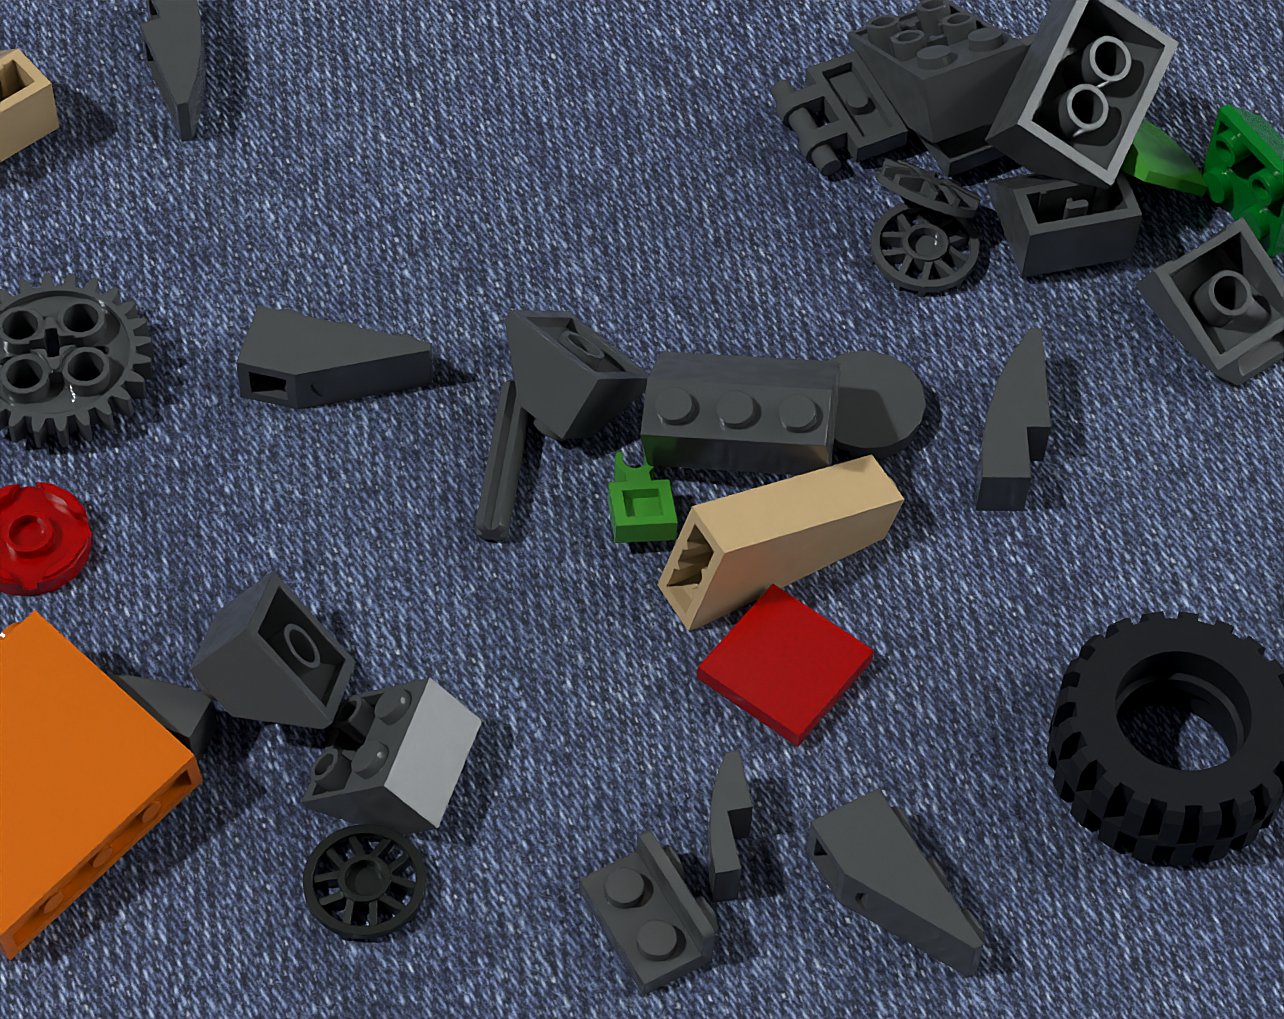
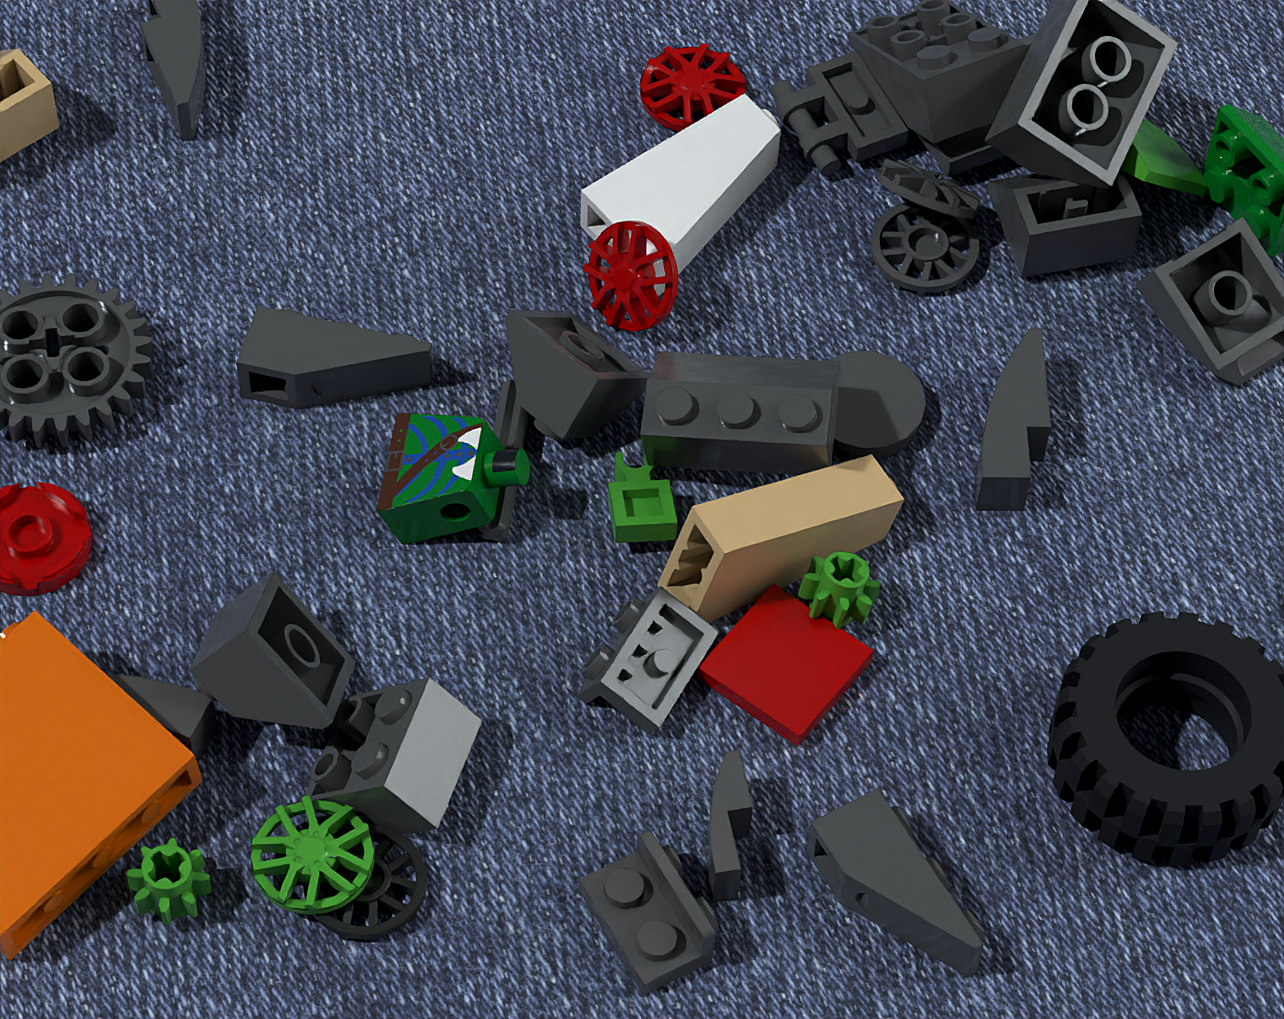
none -> bright green gear [126,838,212,926]
none -> bright green wheel [251,795,375,915]
none -> green torso [376,413,530,544]
none -> bracket [576,586,719,734]
none -> white slope [580,93,781,296]
none -> red wheel [583,220,678,332]
none -> red wheel [640,43,746,132]
none -> bright green gear [798,550,880,629]

